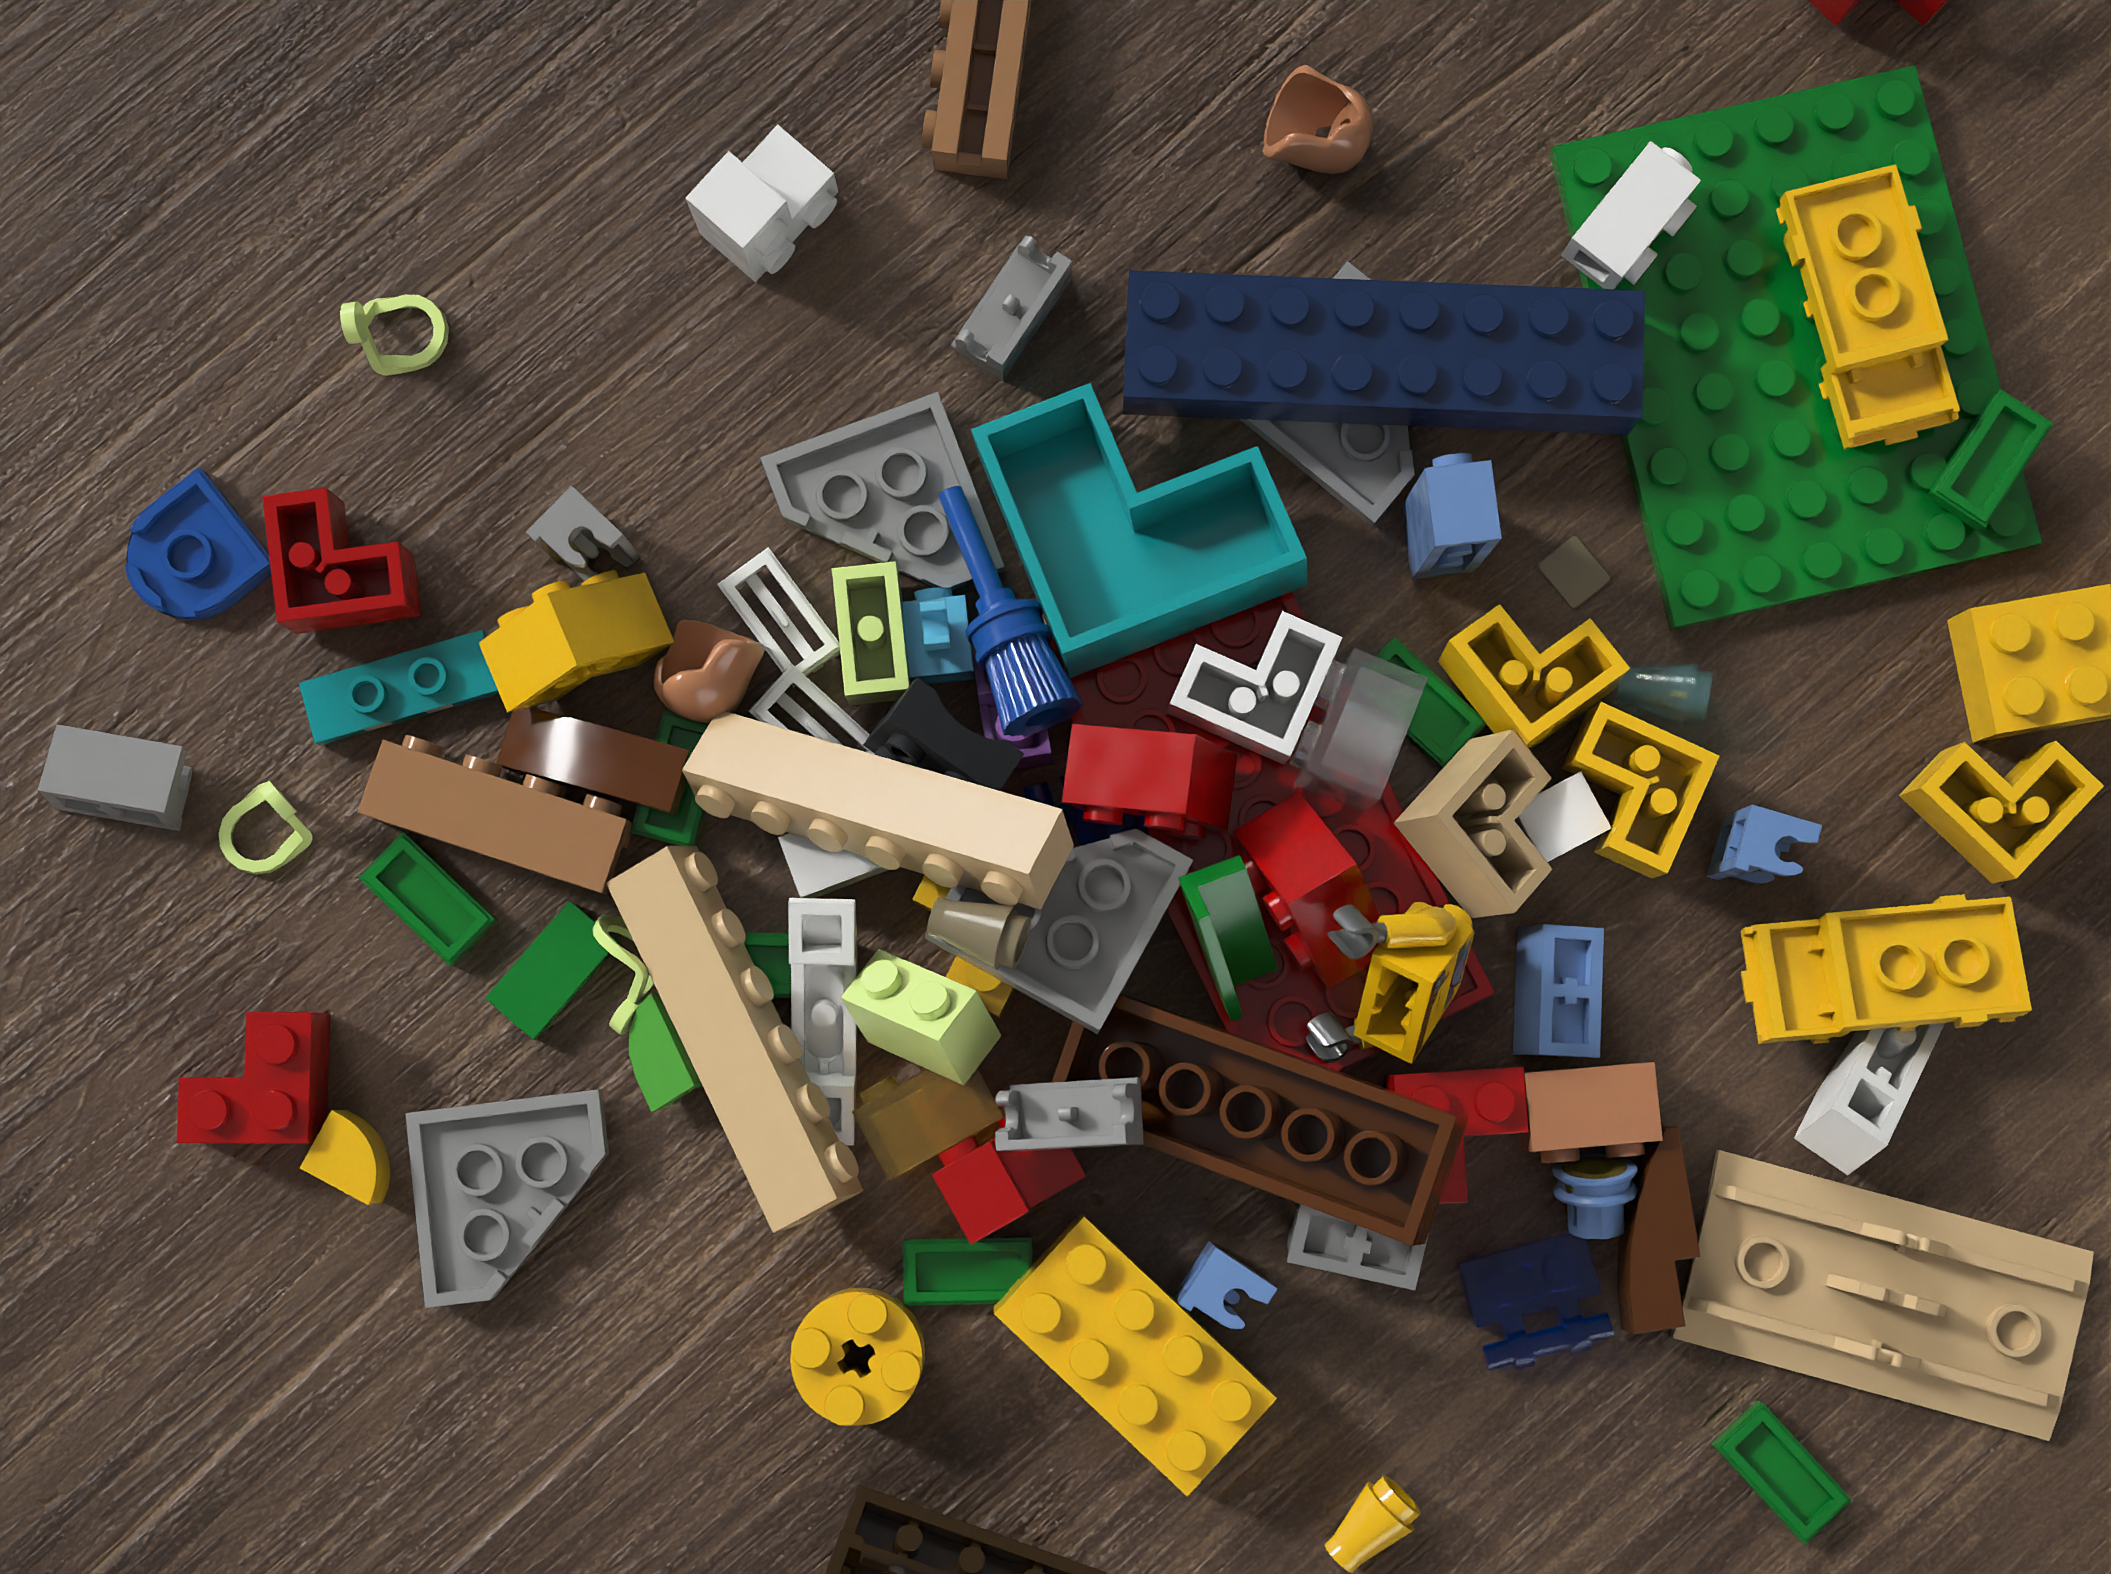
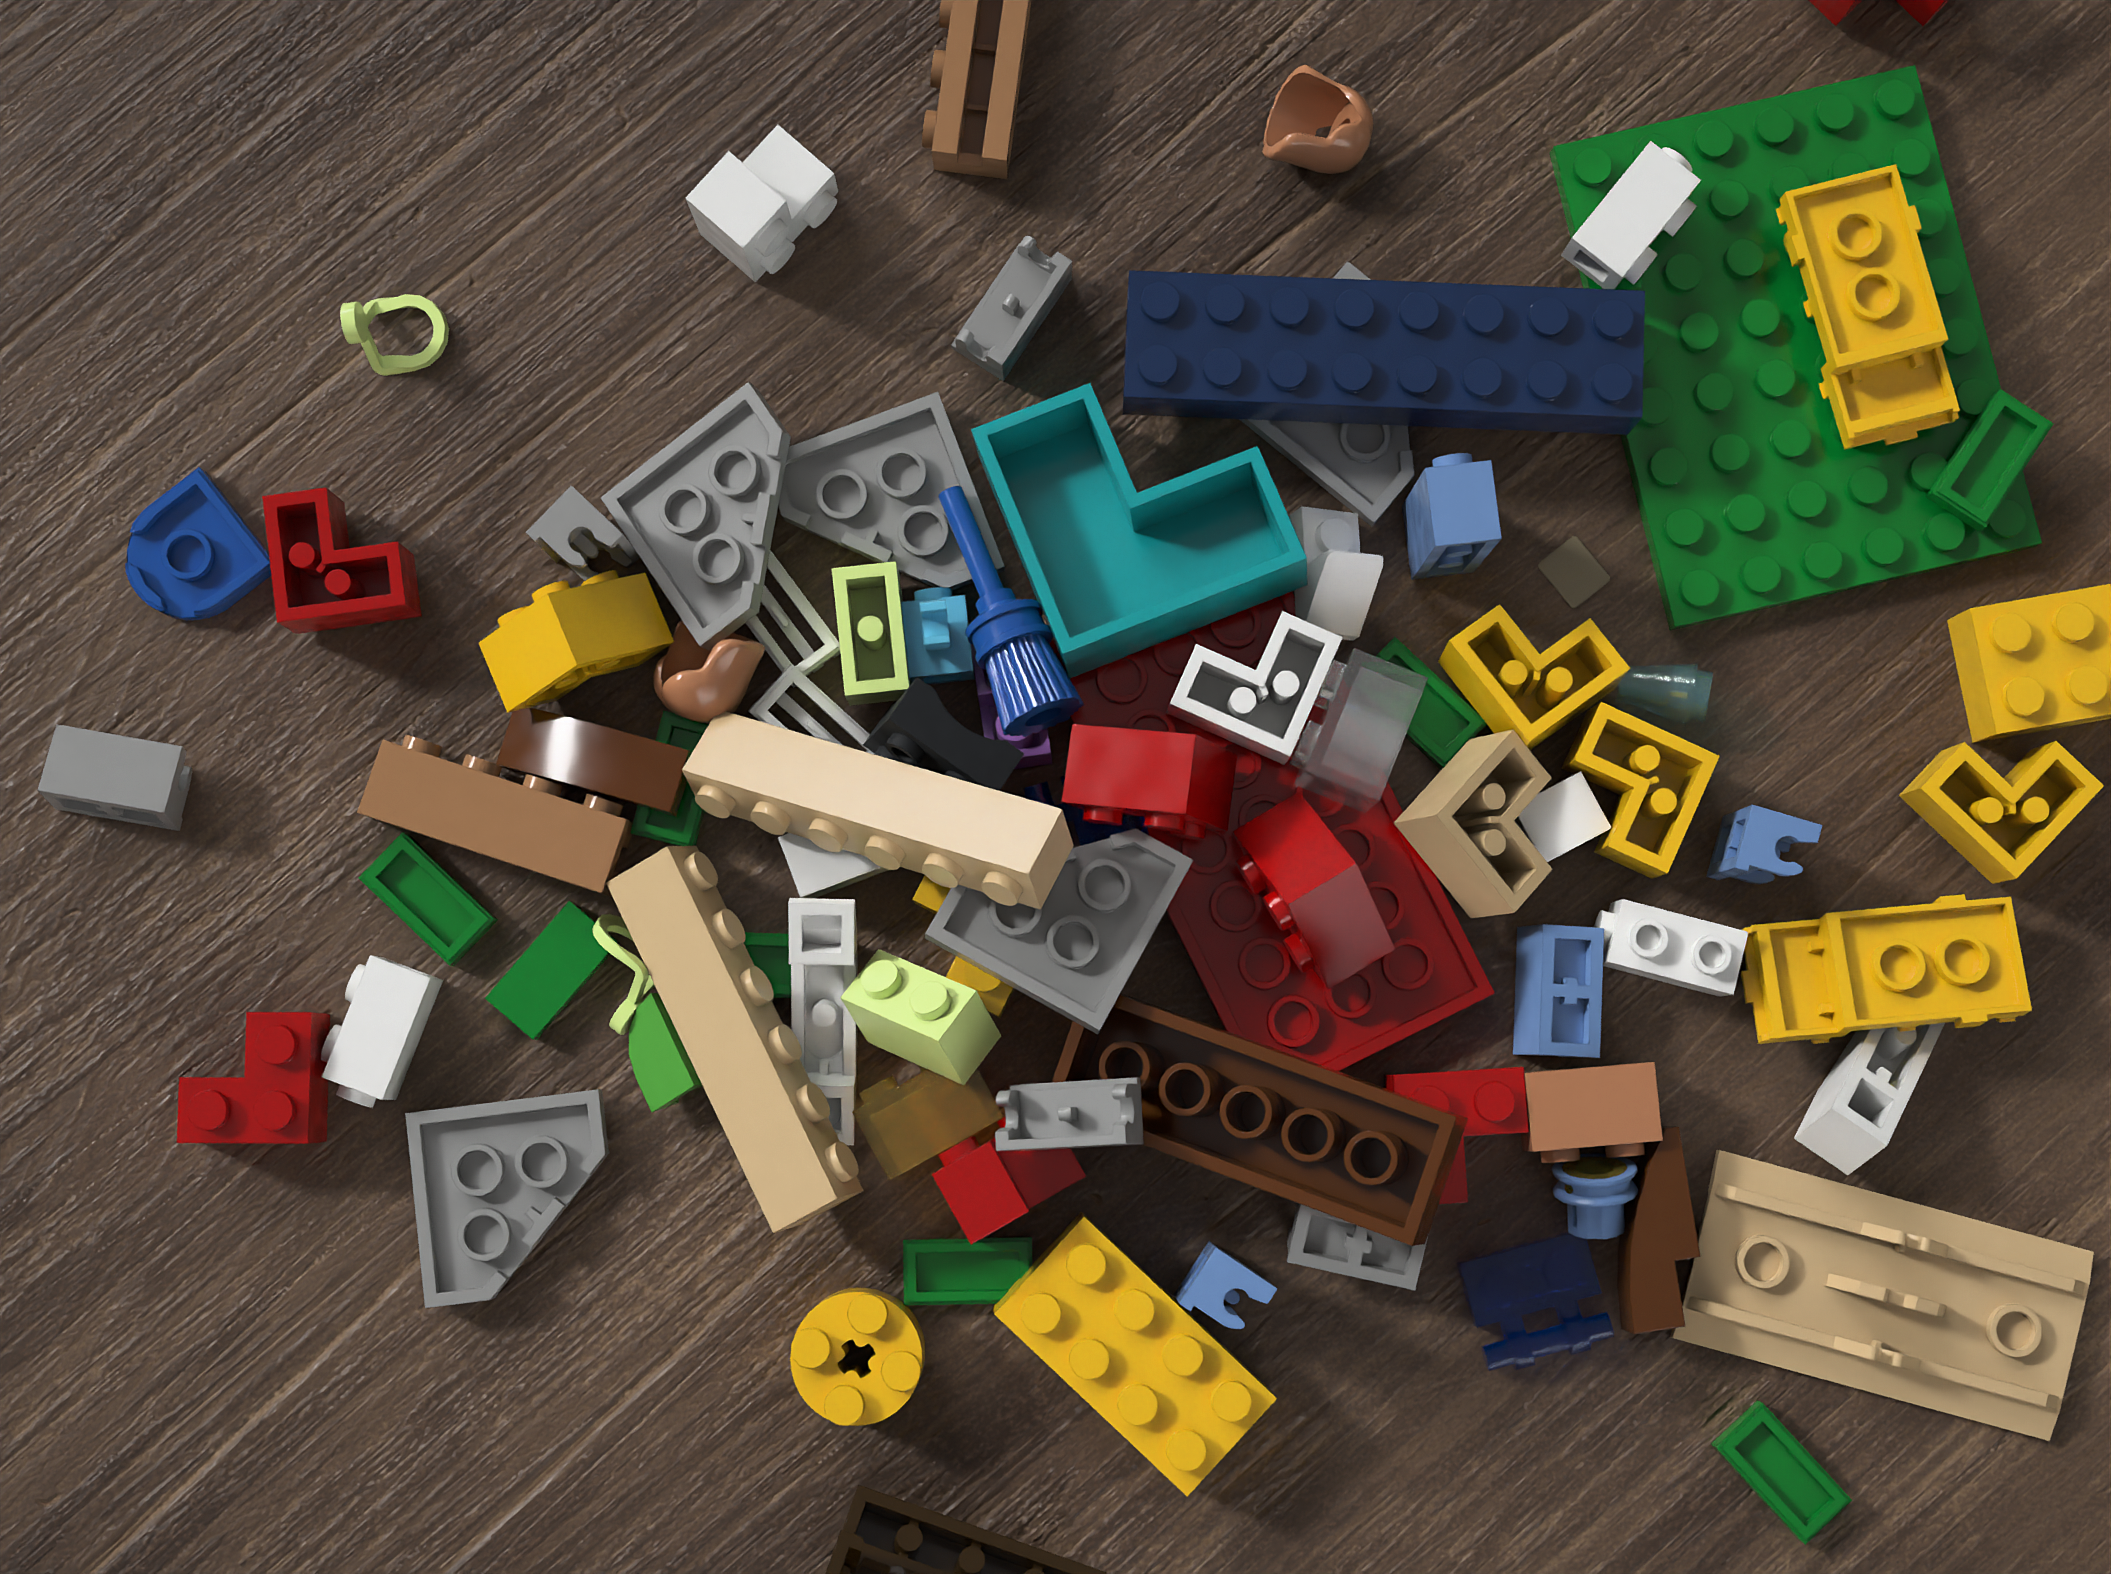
yellowish green piece [219,781,312,875] -> none
teal plate [299,630,499,746] -> none
yellow brick [300,1110,390,1205] -> none
dark tan cone [927,897,1031,970] -> none
green panel [1178,855,1278,1021] -> none
yellow torso [1306,902,1475,1064] -> none
yellow cone [1325,1475,1421,1573] -> none
none -> white brick [321,955,443,1108]
none -> light grey plate [601,382,791,651]
none -> white slope [1290,506,1383,641]
none -> white brick [1594,899,1748,997]

